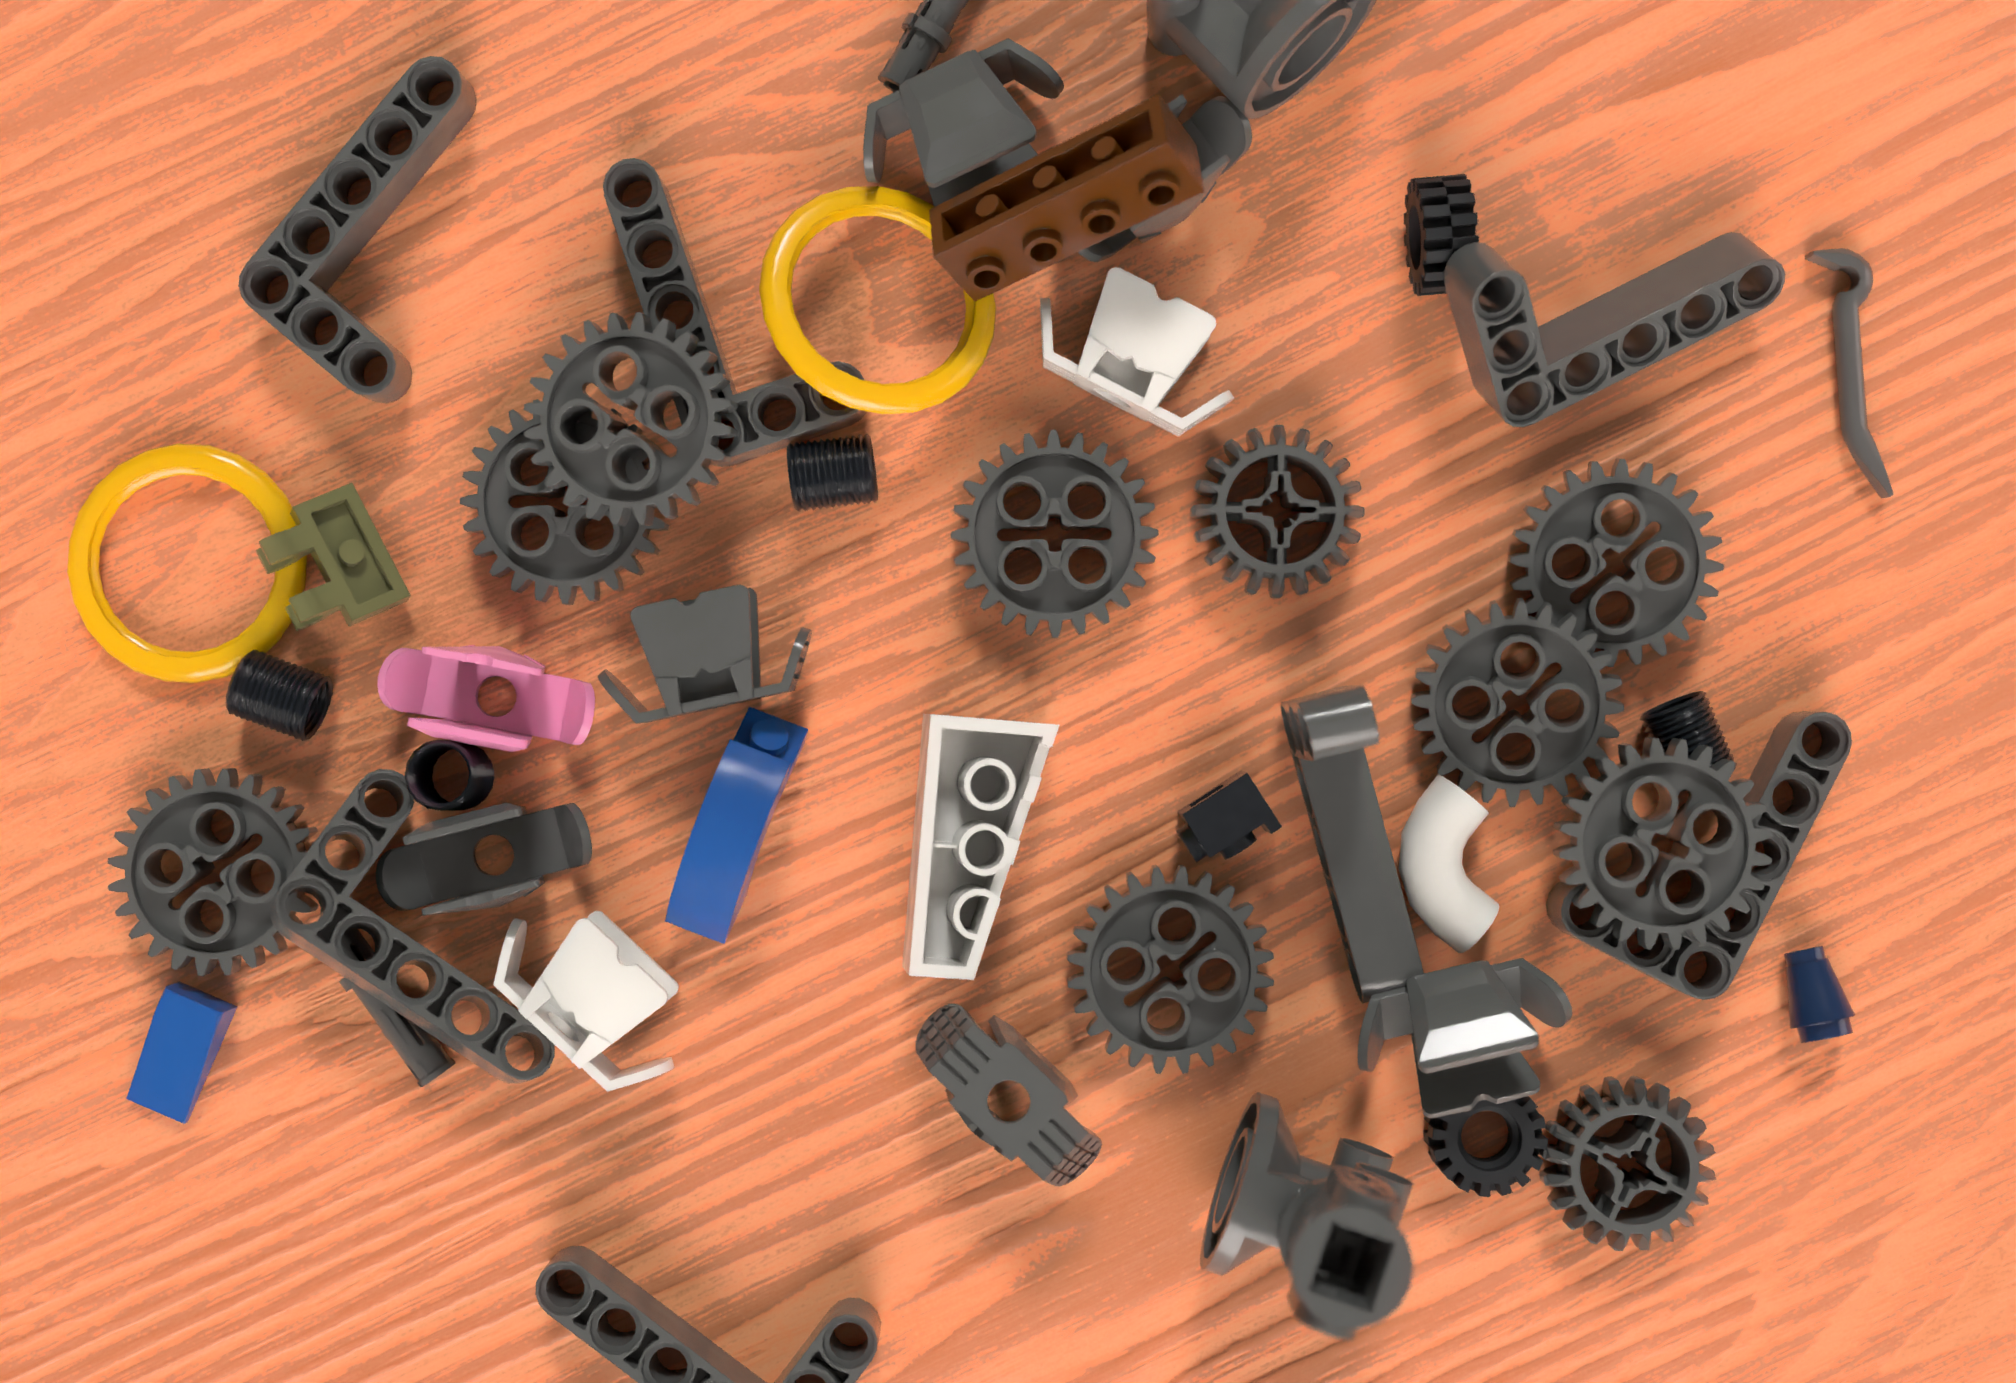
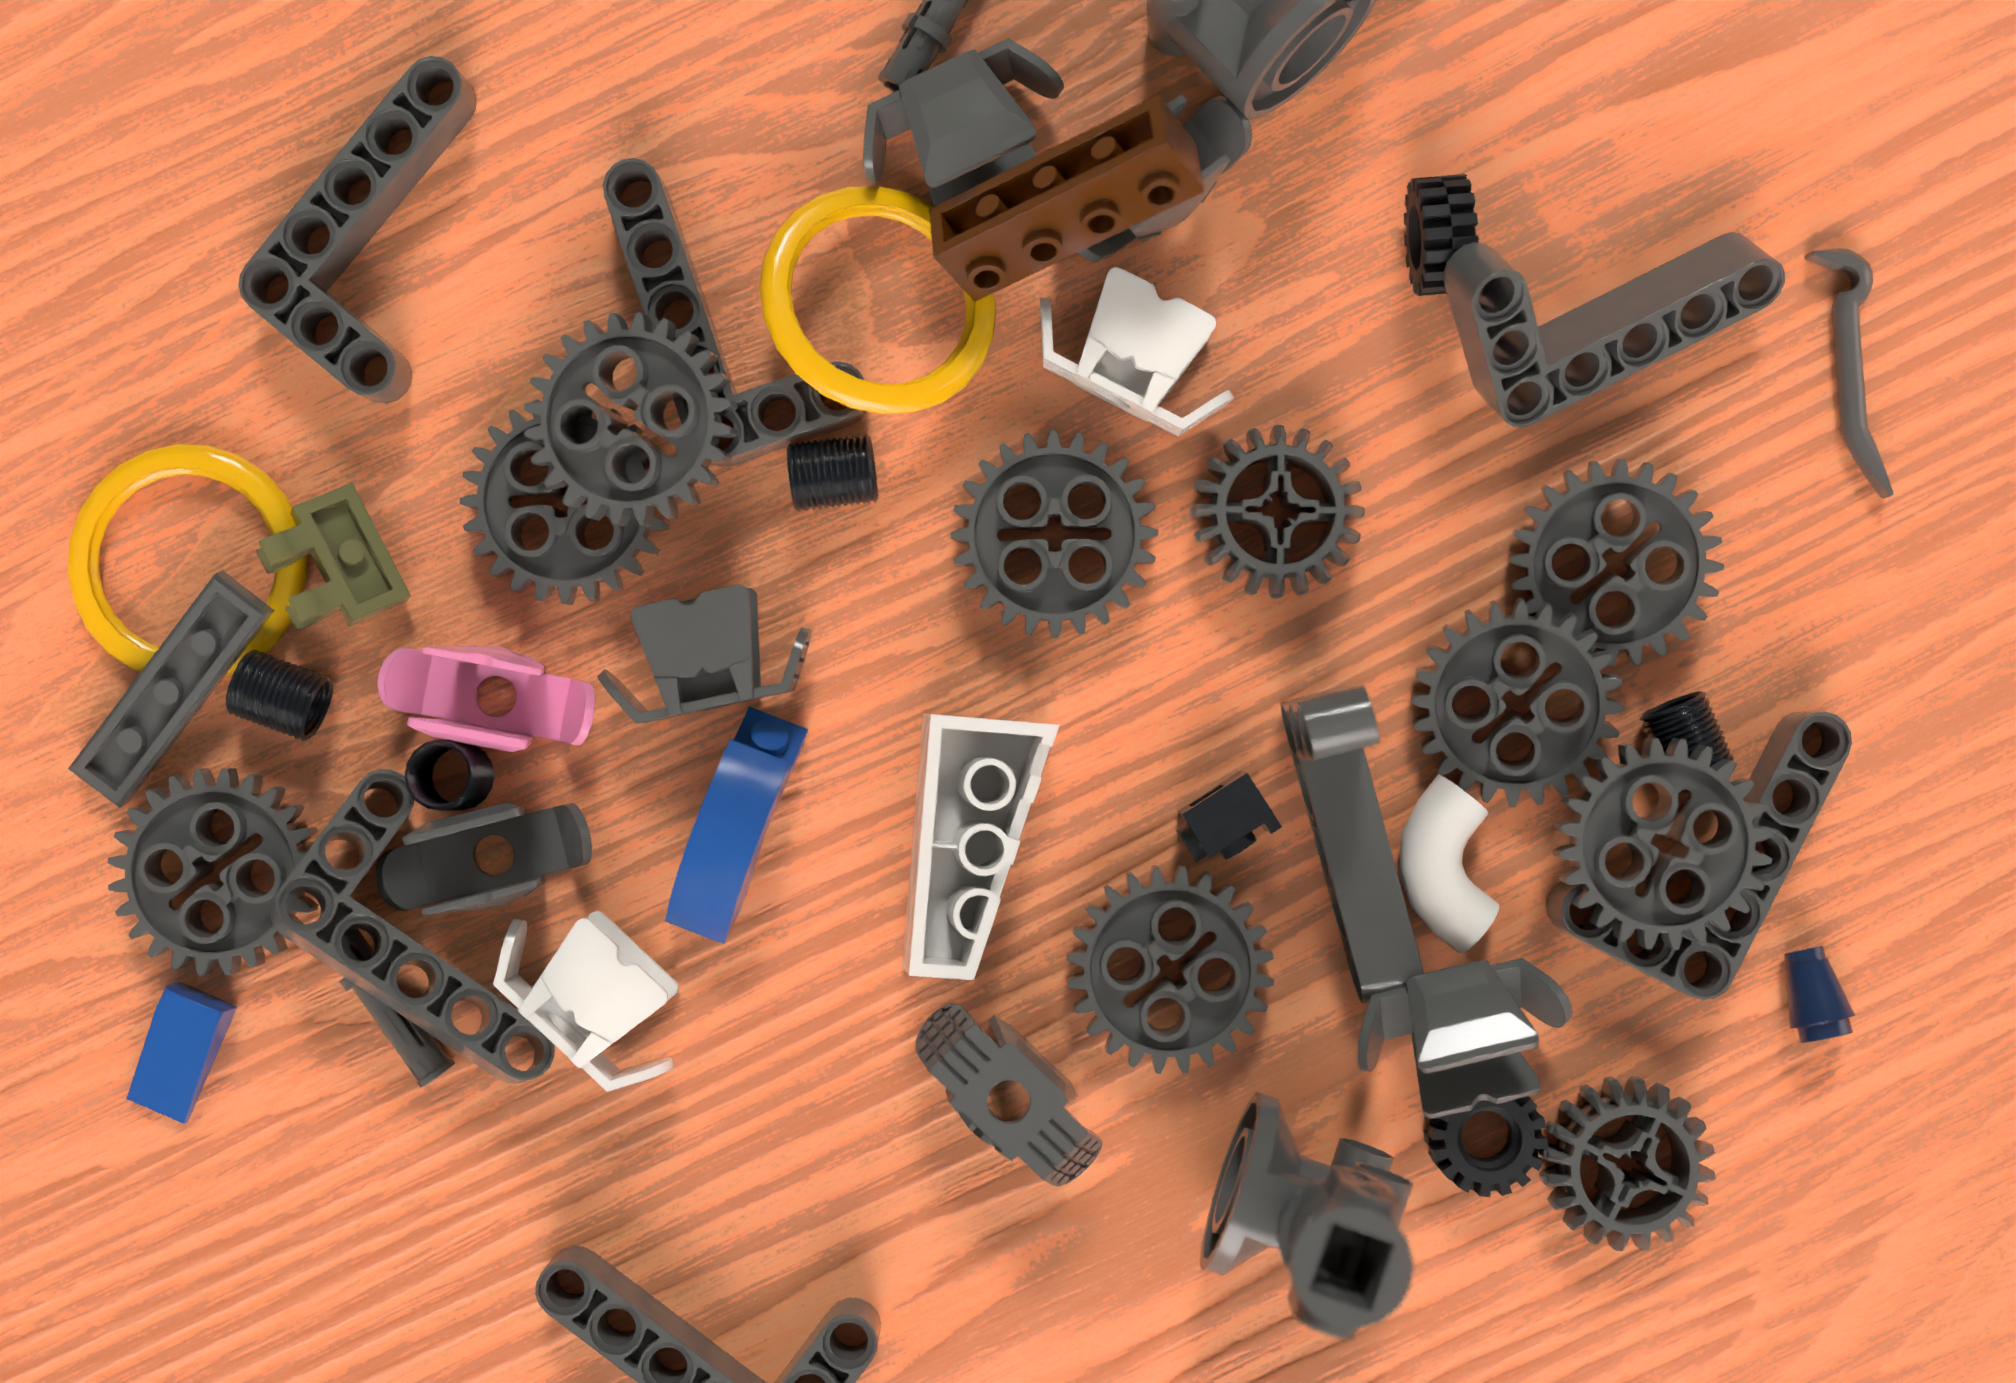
none -> dark grey tile [68,570,275,808]

